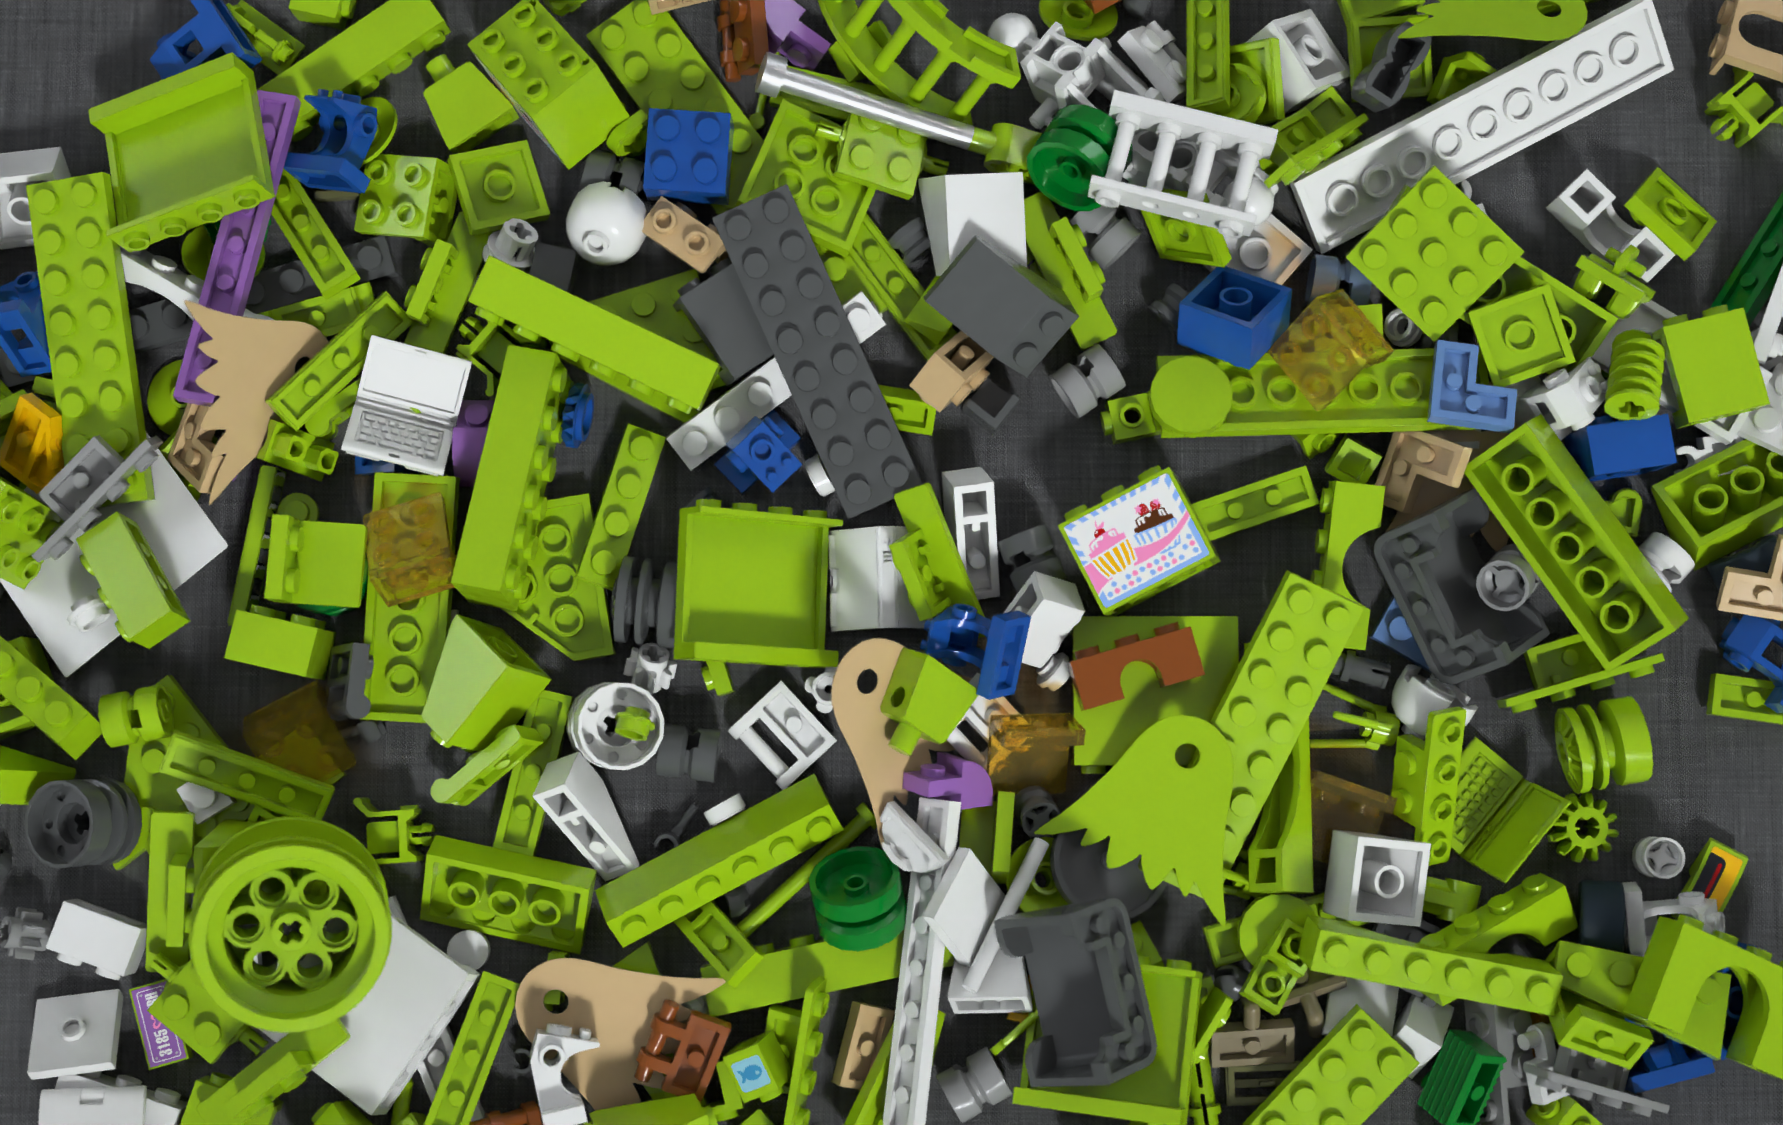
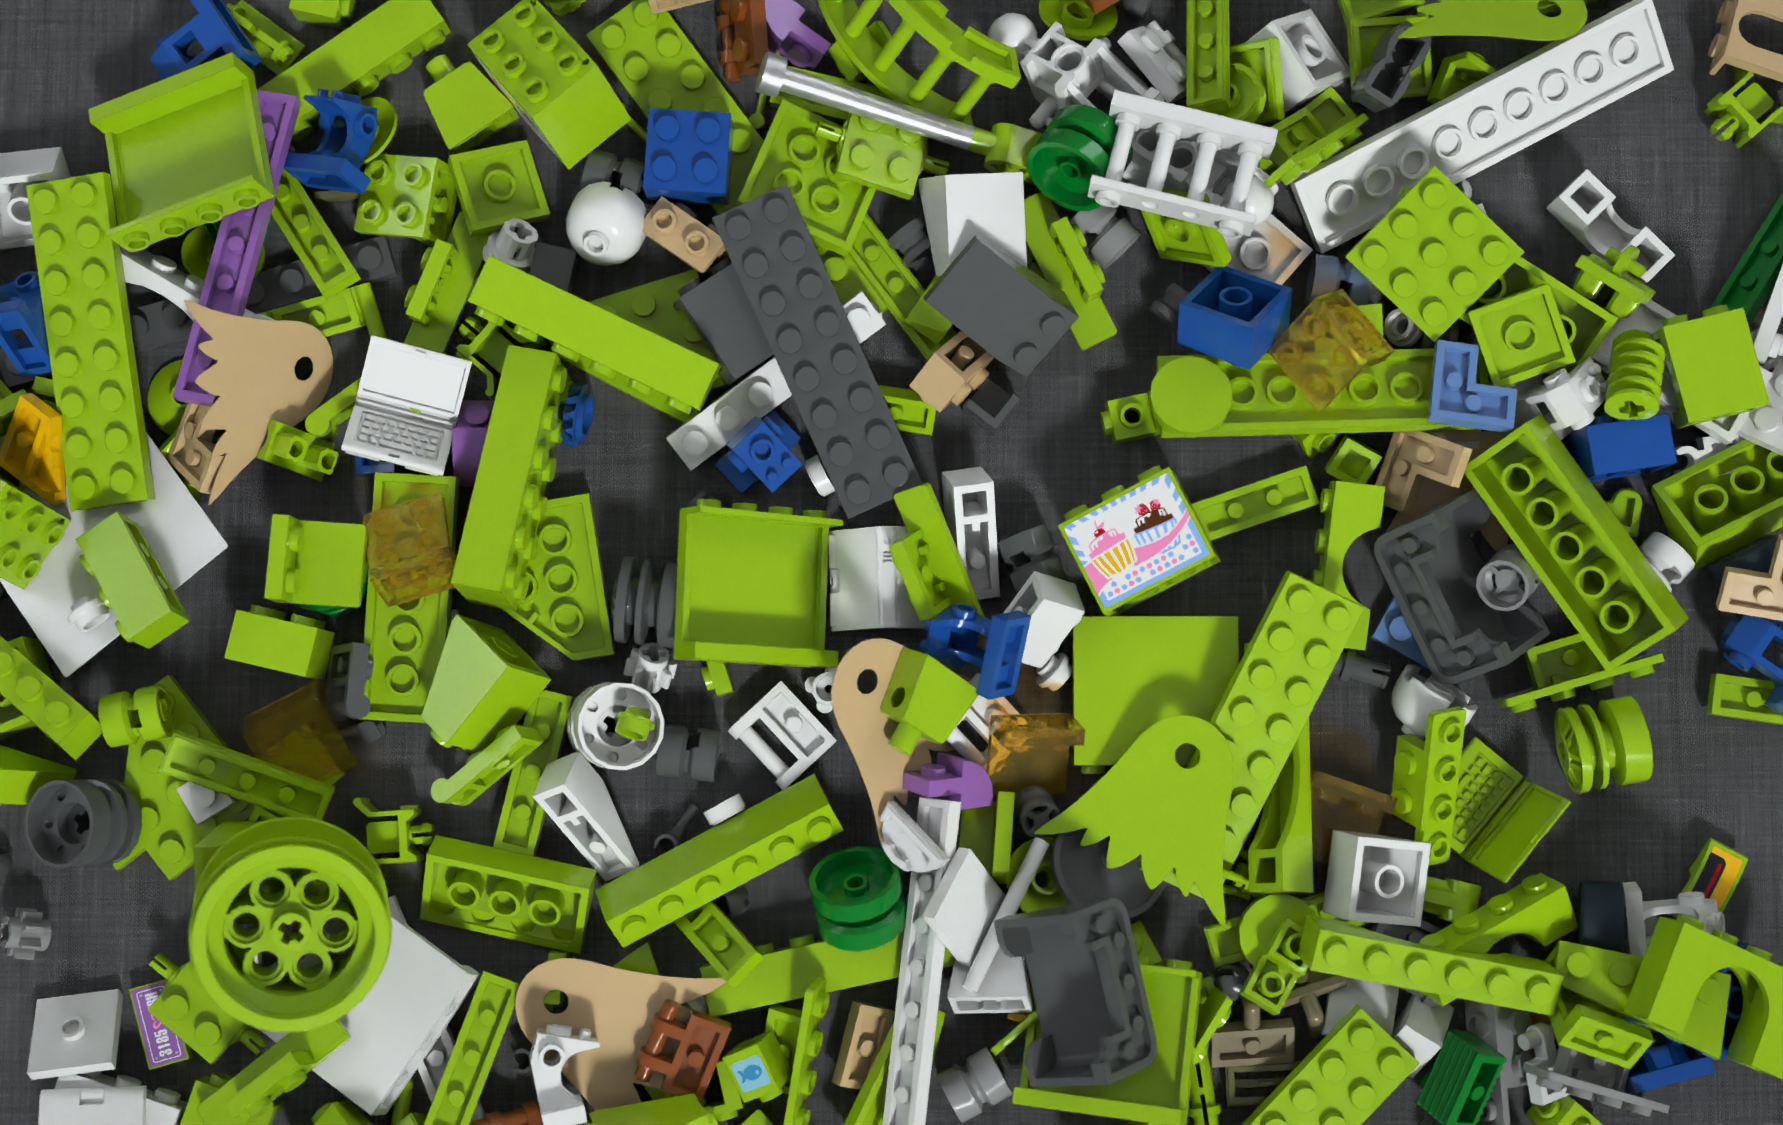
light grey bracket [32,435,163,562] -> none
white brick [46,899,147,980] -> none
lime bracket [145,810,195,972] -> none
lime tile [227,465,286,626] -> none
lime tile [265,291,414,432] -> none
lime plate [277,493,319,521] -> none
white tile [447,930,491,970] -> none
lime plate [575,423,666,591] -> none
lime tile [606,109,648,157] -> none
lime bar [736,802,877,938] -> none
light grey wheel [1049,343,1126,419] -> none
dark orange arch [1067,622,1205,711] -> none
lime plant [1310,682,1400,751] -> none
lime gear [1547,793,1619,862] -> none
lime plate [1624,167,1717,261] -> none
white wheel [1632,836,1685,879] -> none

